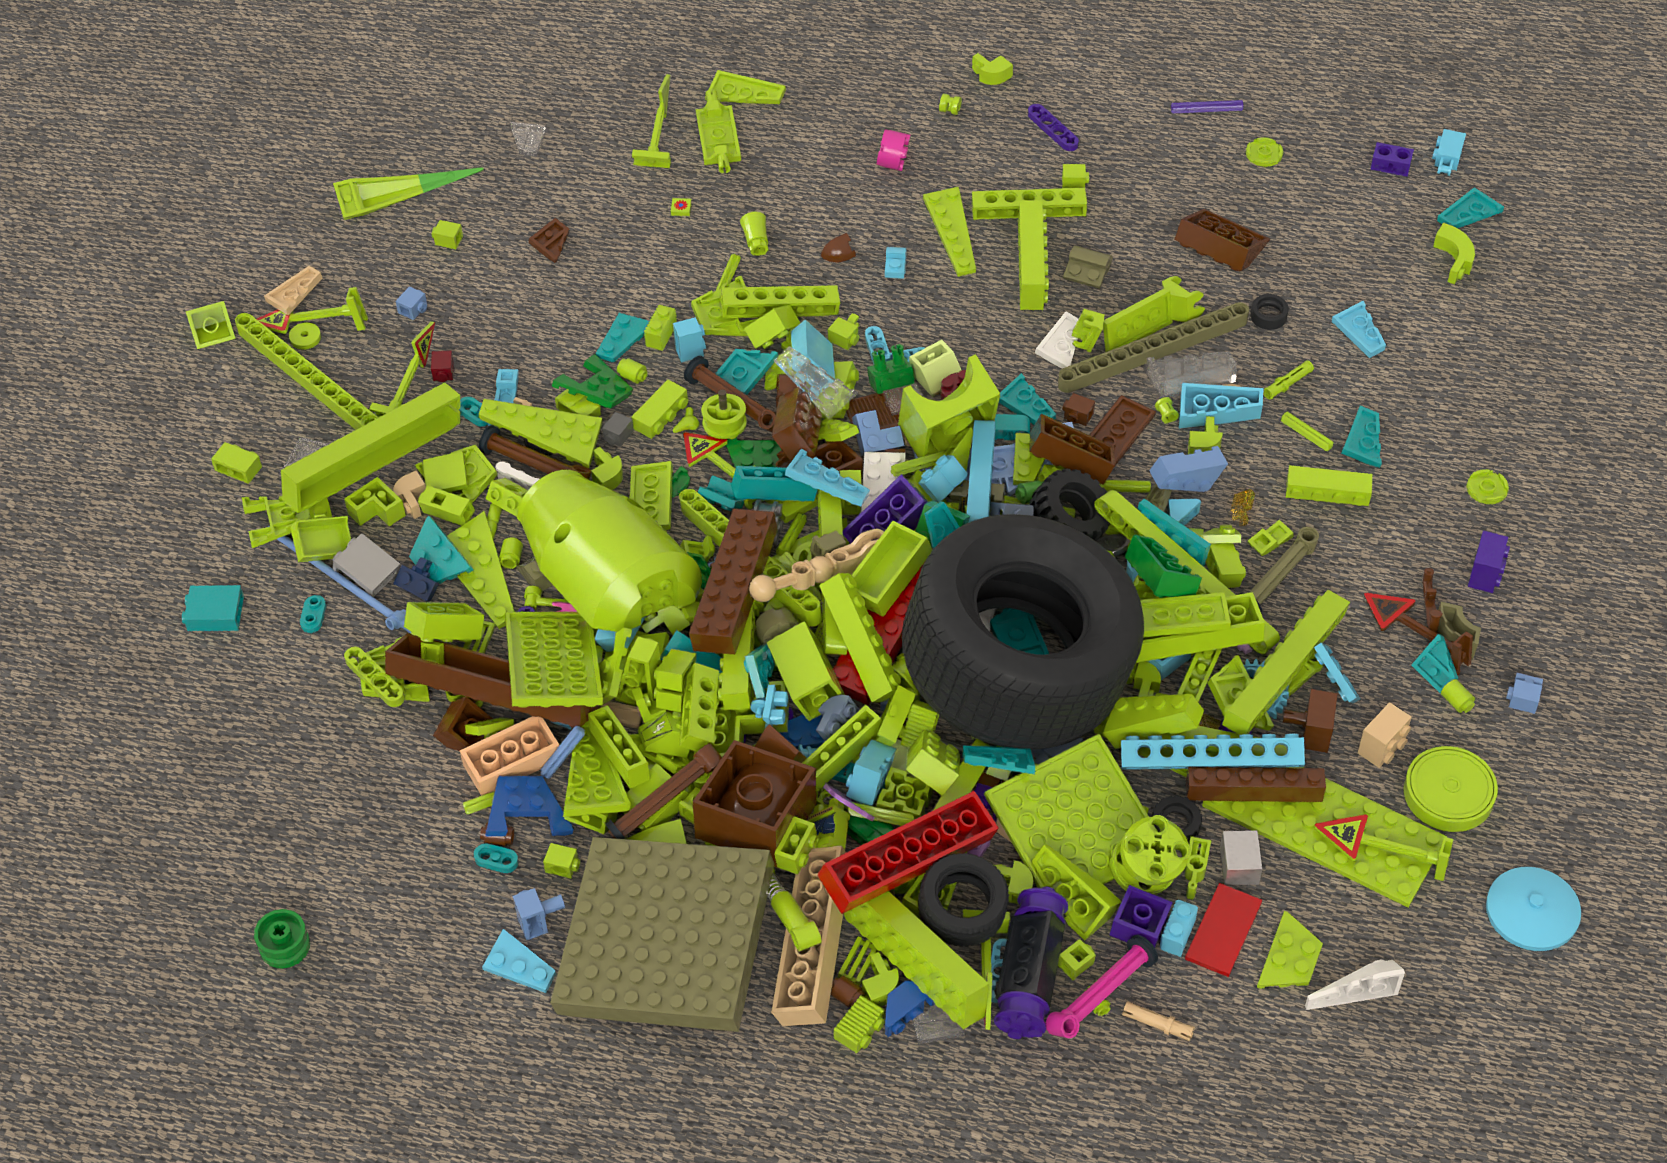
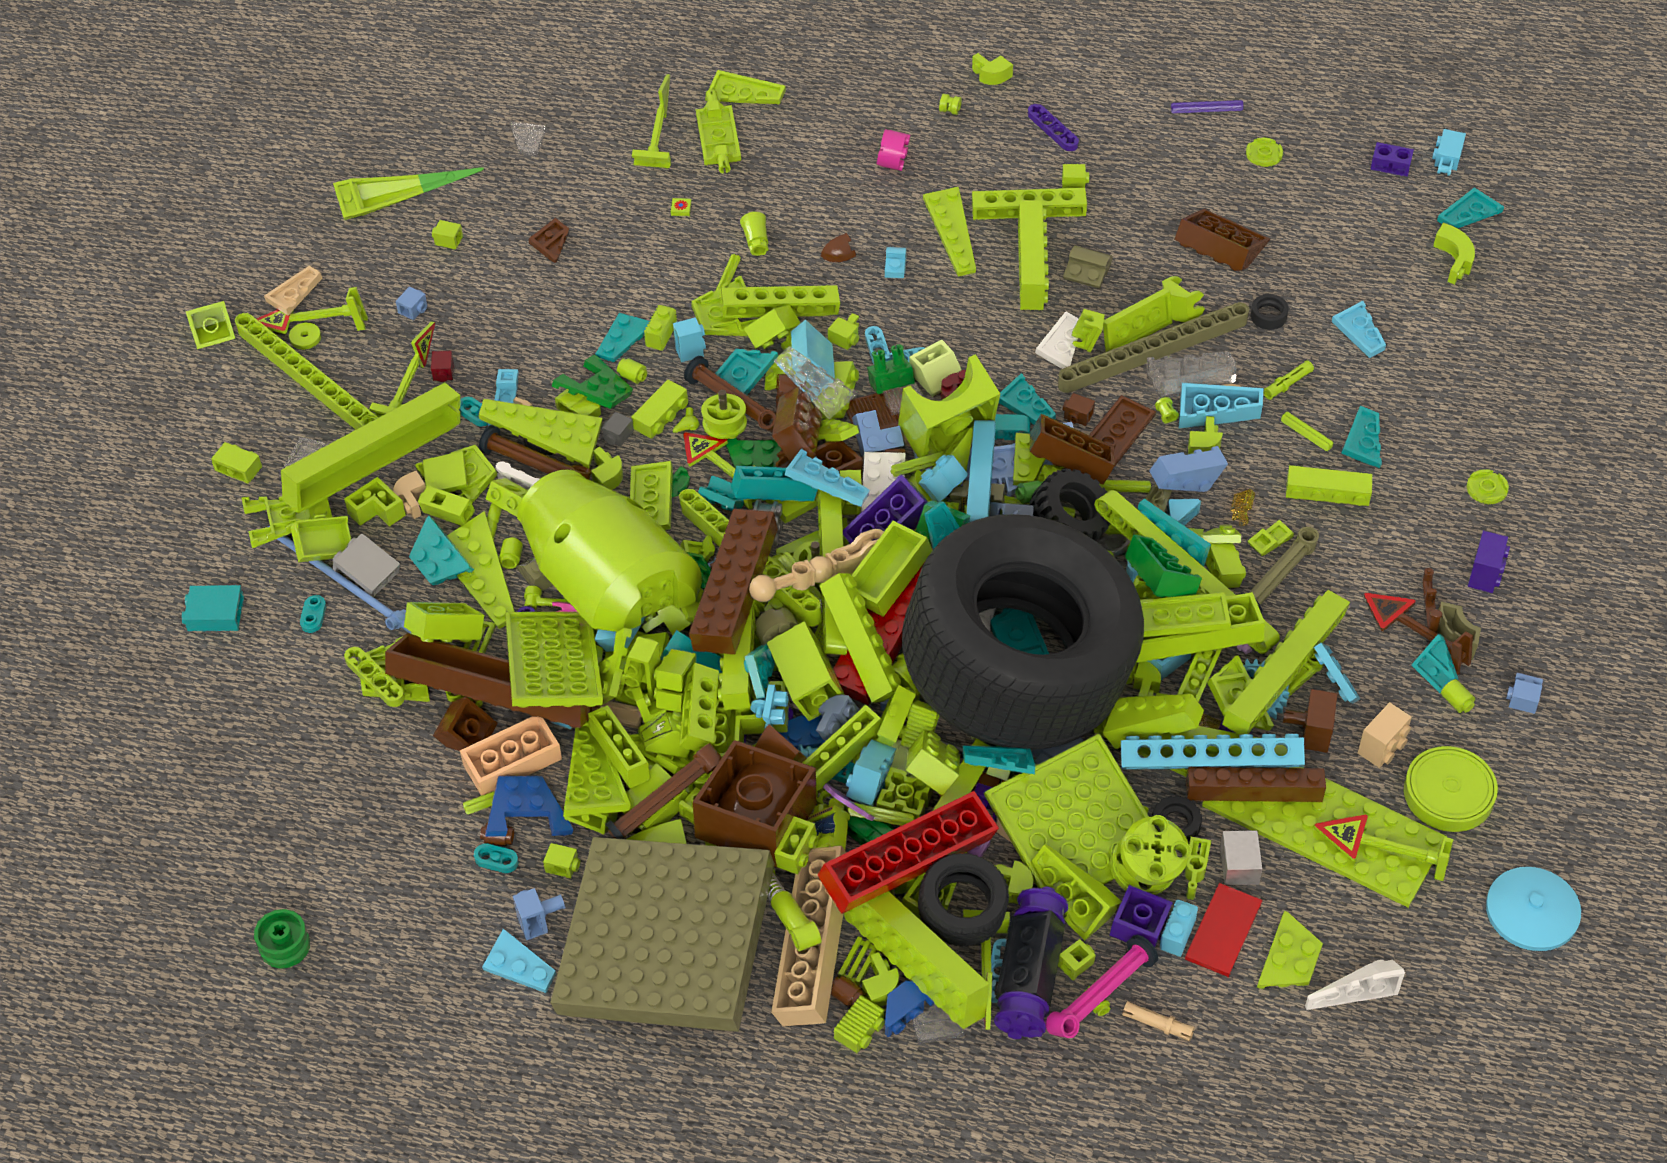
dark blue hinge [393,557,439,602] -> none
lime tile [421,641,444,665] -> none
lime tile [465,717,514,739] -> none
medium blue axle [540,726,585,779] -> none
lime axle [777,513,807,554] -> none
olive brick [810,531,846,557] -> none

